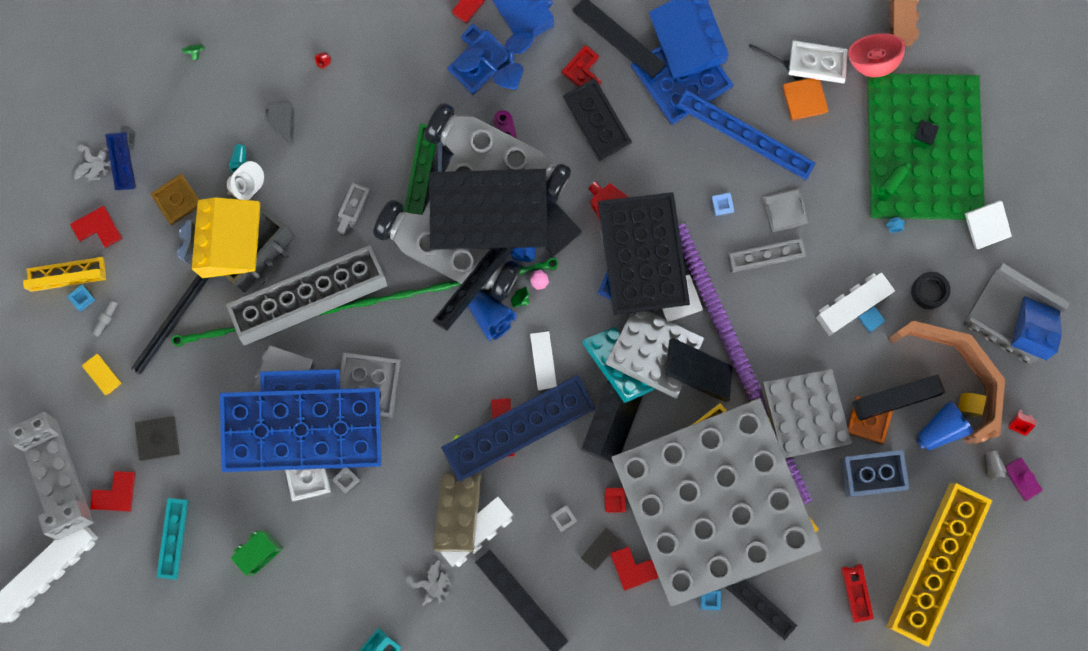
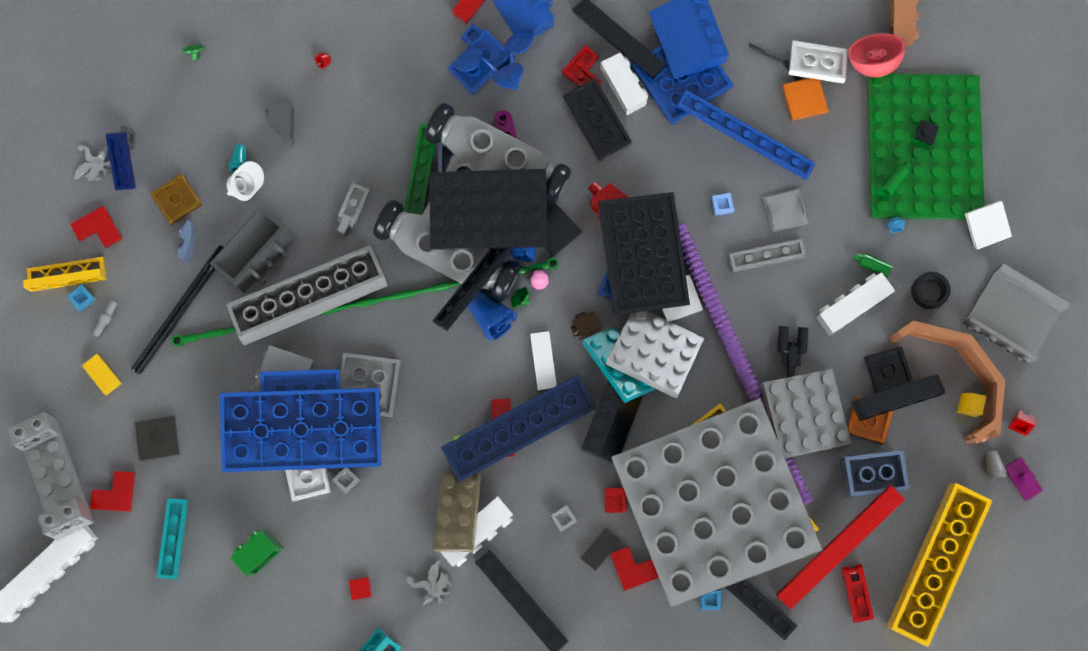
yellow slope [192,197,260,278] -> none
black tile [665,338,733,402] -> none
dark azure tile [858,306,885,333] -> none
blue cone [916,401,974,451] -> none
blue slope [1011,296,1062,361] -> none
none -> red tile [349,577,372,600]
none -> dark brown brick [570,311,601,340]
none -> white brick [600,52,648,115]
none -> red tile [776,485,905,610]
none -> black plant [778,326,809,378]
none -> green cylinder [854,252,893,278]
none -> black tile [864,347,913,393]

